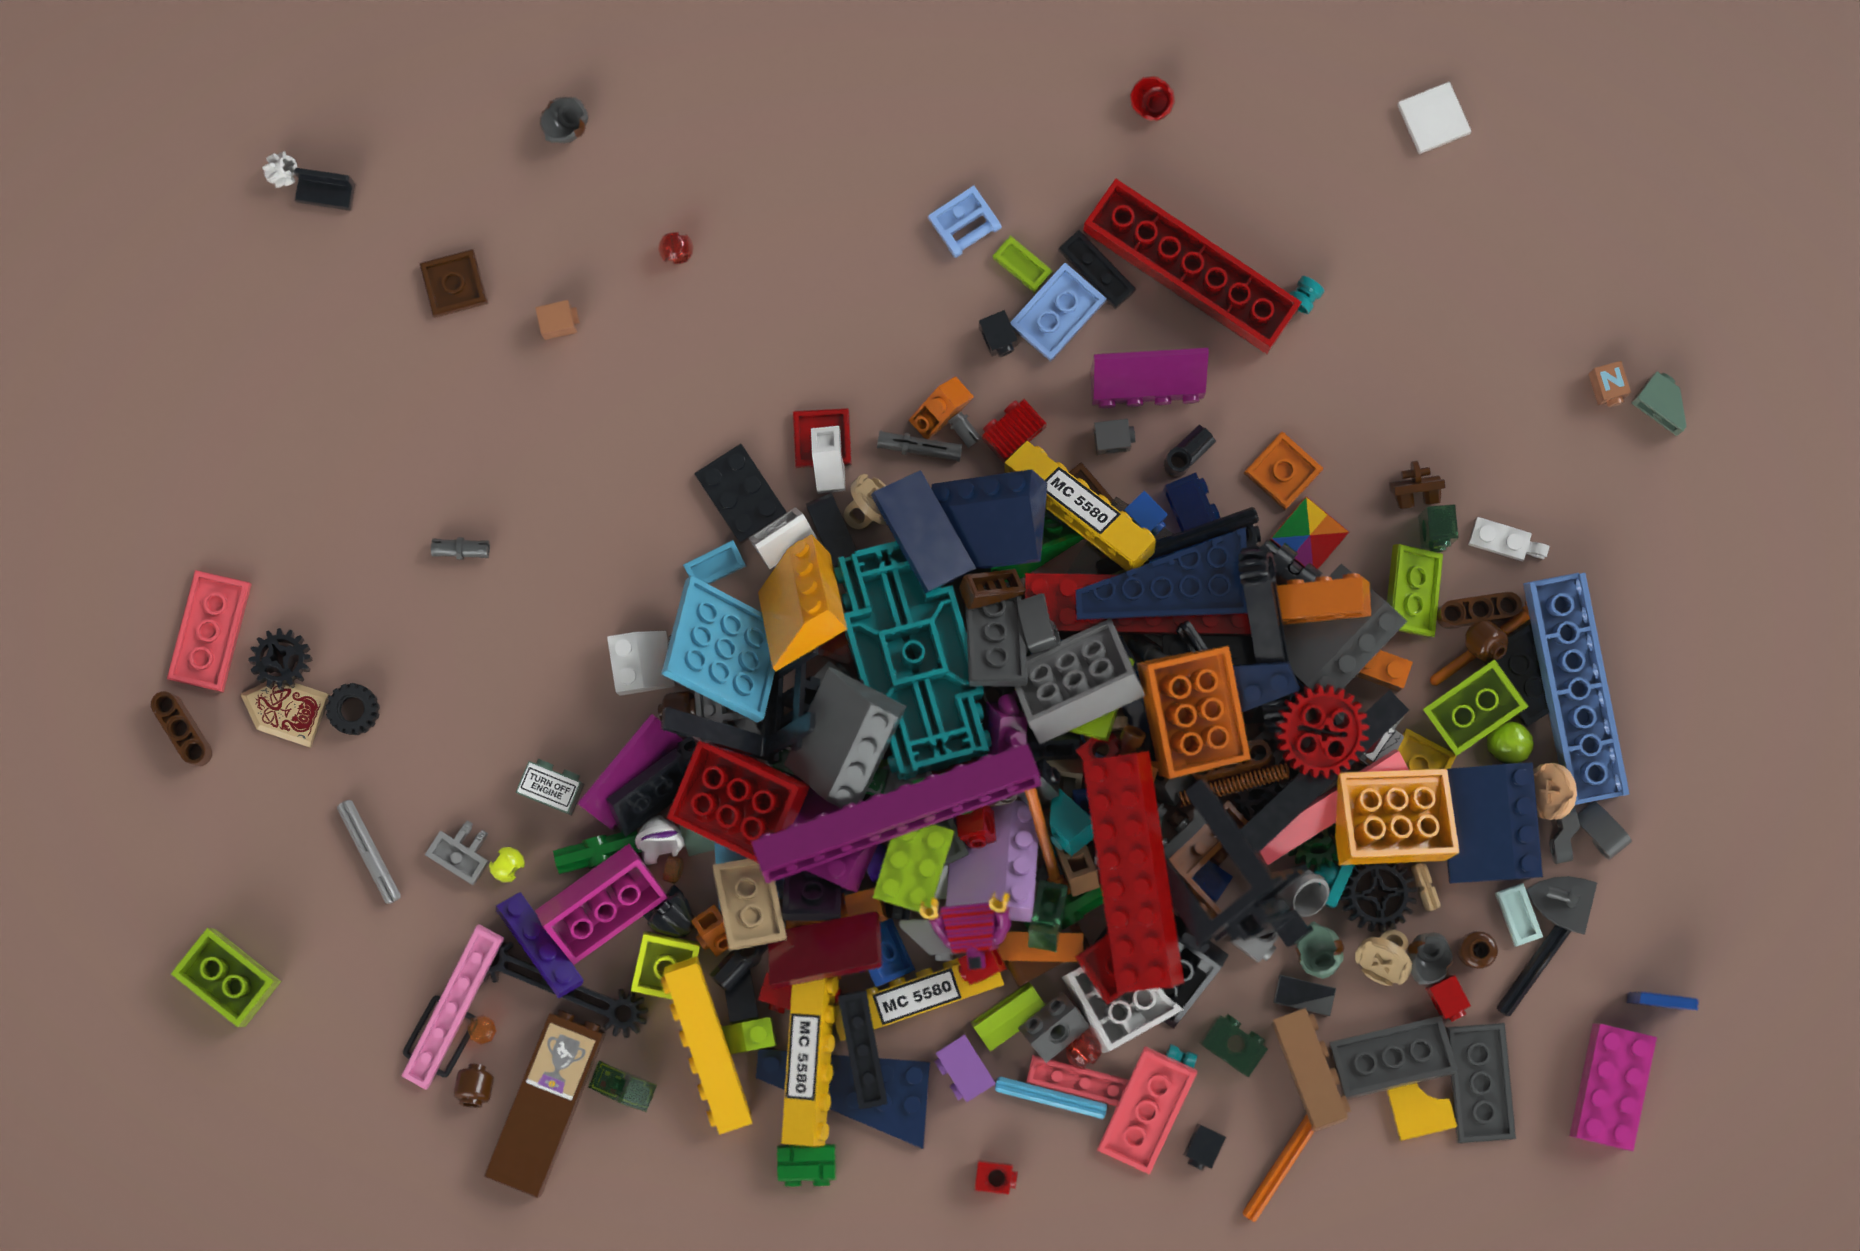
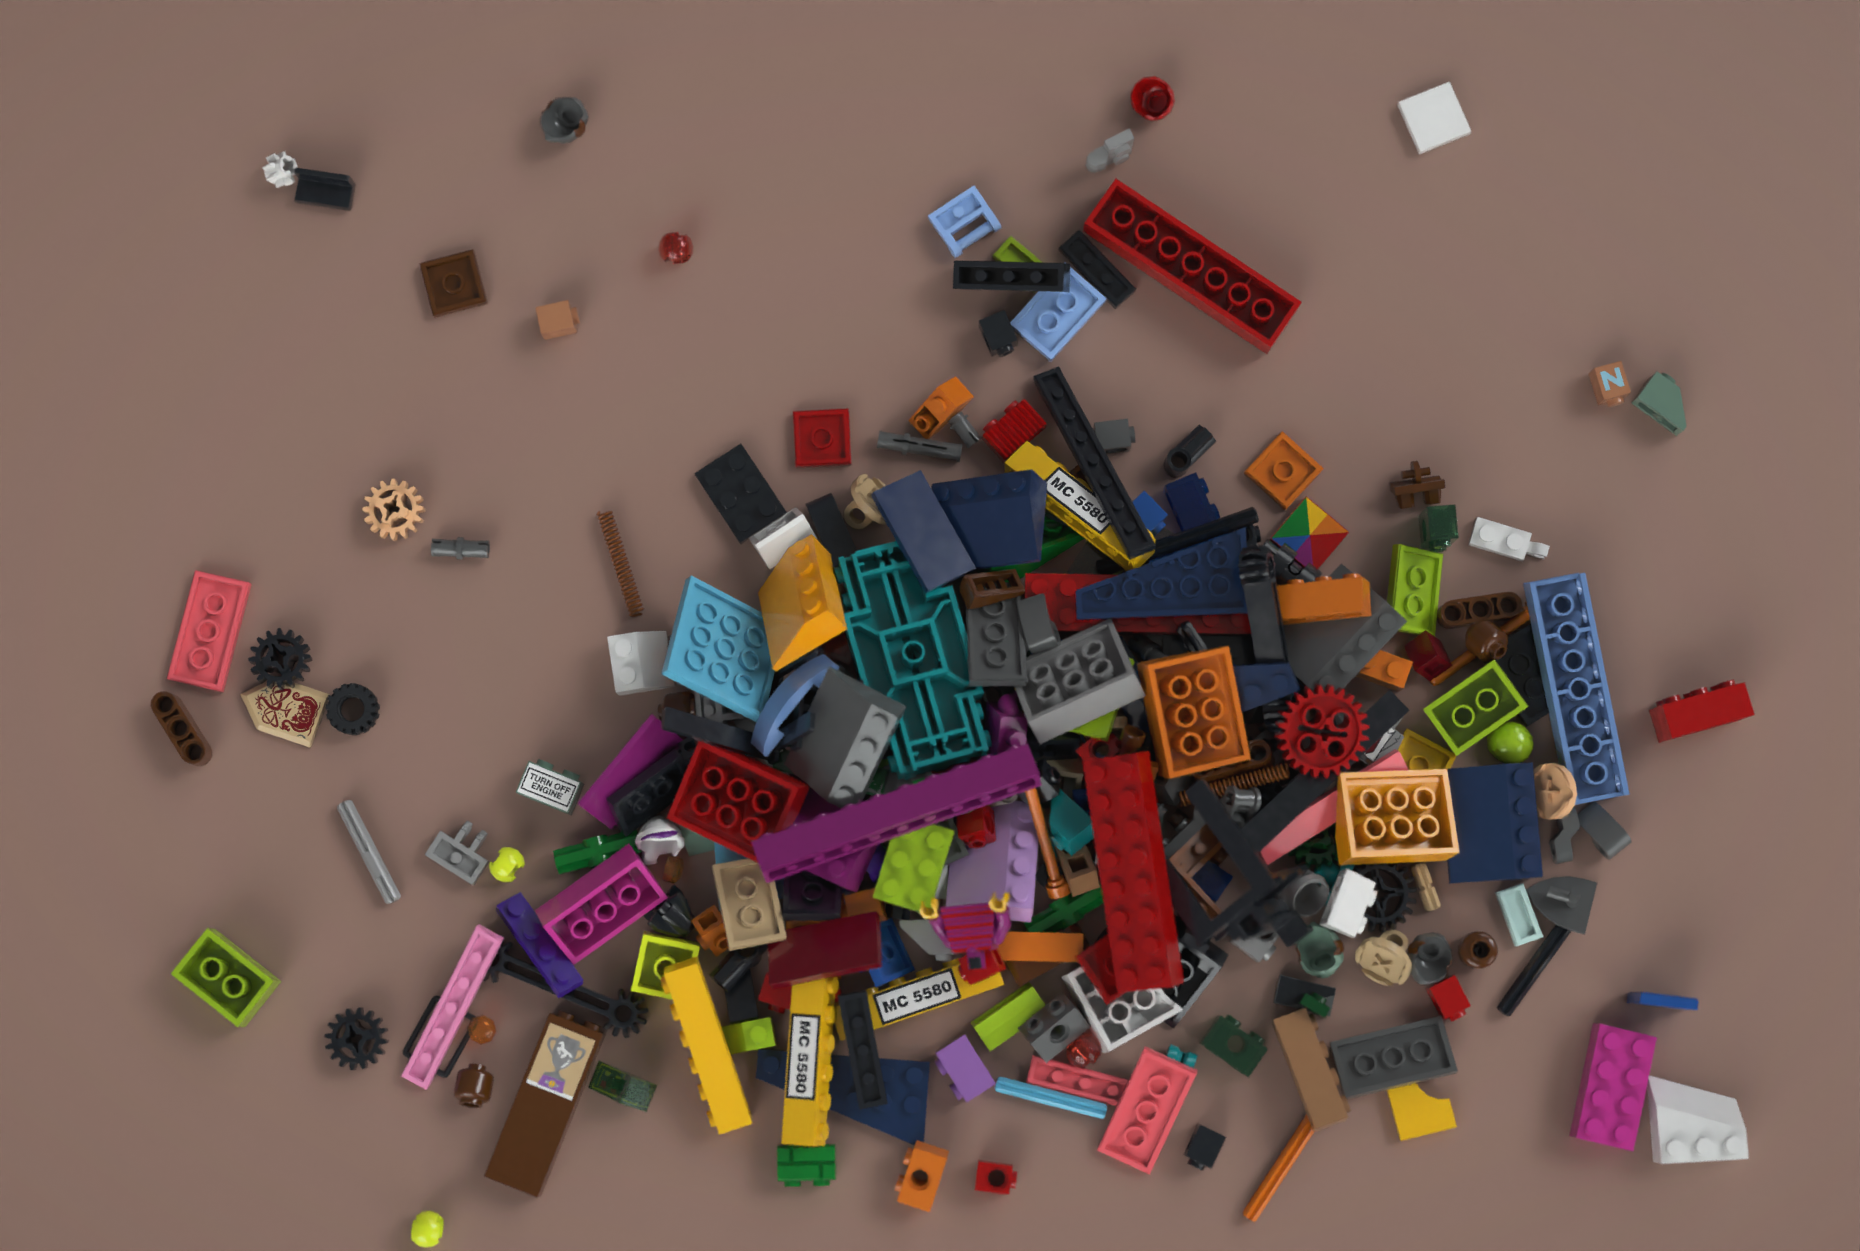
medium azure tile [683,540,746,584] -> none
white slope [811,426,846,494] -> none
clear green brick [1028,880,1068,952] -> none
magenta slope [1090,348,1209,409] -> none
teal wheel [1289,275,1325,315] -> none
dark grey tile [1446,1023,1516,1143] -> none
none -> black gear [324,1007,389,1070]
none -> light nougat gear [362,479,426,541]
none -> neon yellow piece [411,1210,444,1248]
none -> dark orange piece [596,511,644,617]
none -> medium blue slope [751,654,839,757]
none -> orange brick [894,1140,949,1212]
none -> black brick [953,260,1070,292]
none -> black tile [1033,366,1155,560]
none -> light grey hinge [1086,129,1134,173]
none -> dark grey piece [1220,786,1261,830]
none -> dark green plate [1297,991,1331,1018]
none -> white slope [1319,869,1377,938]
none -> dark red panel [1404,630,1453,681]
none -> white wedge [1647,1076,1749,1164]
none -> red brick [1649,679,1755,743]

